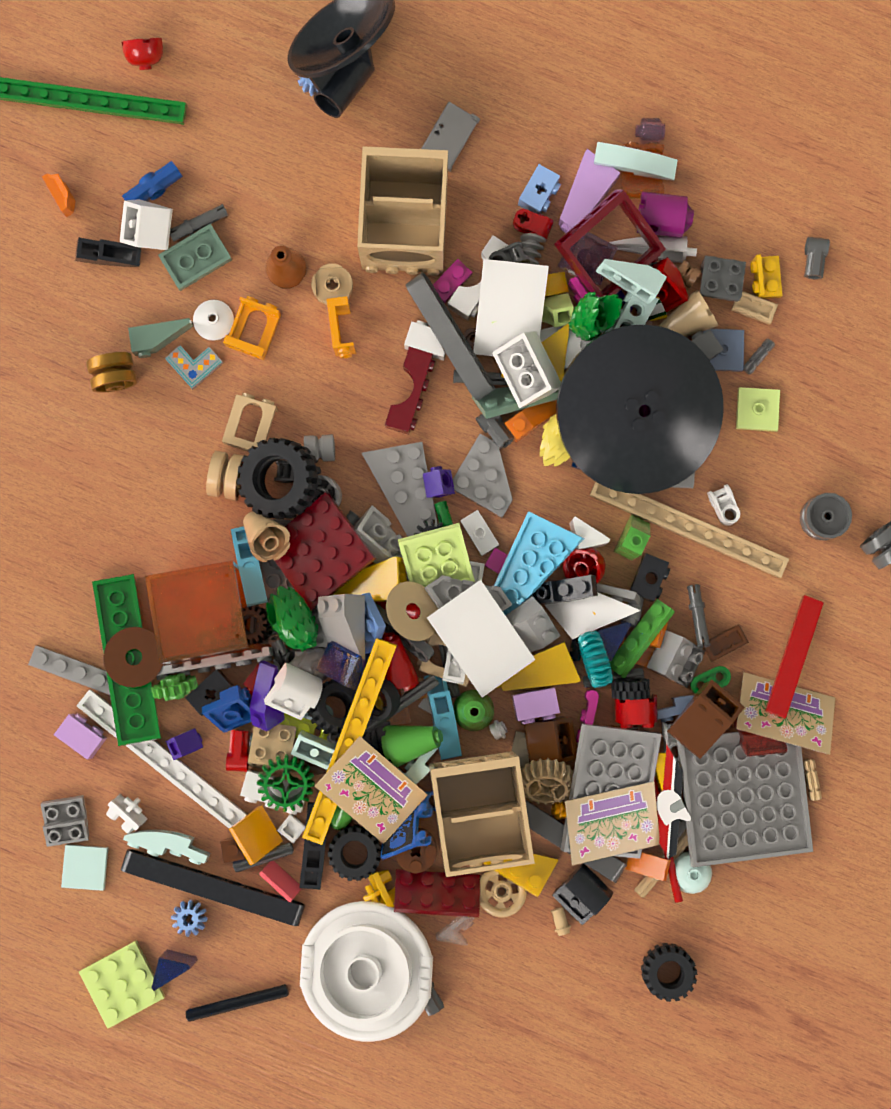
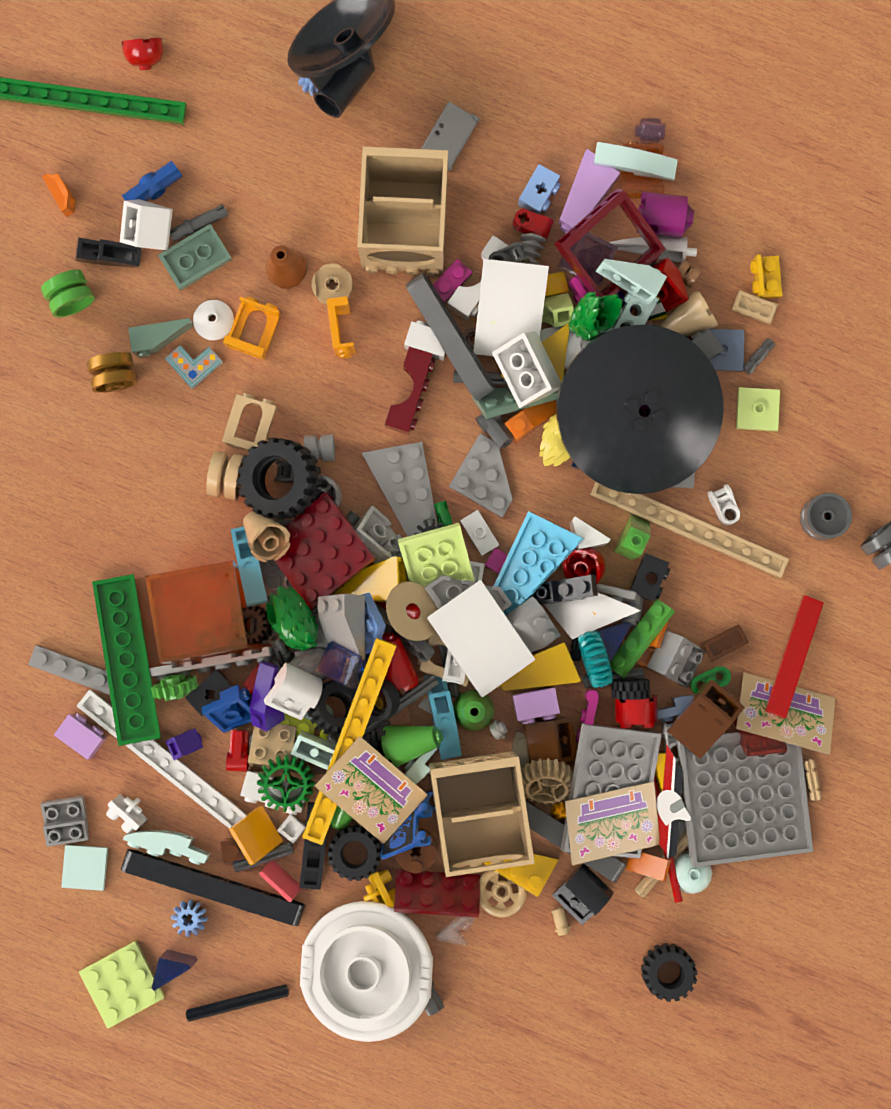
reddish brown sticker [103,627,164,687] -> none
dark purple brick [423,466,455,498] -> none
dark grey pin [687,584,711,648] -> none
dark grey bracket [700,256,746,302] -> none
dark grey piece [804,237,830,280] -> none
none -> bright green wheel [41,270,95,318]

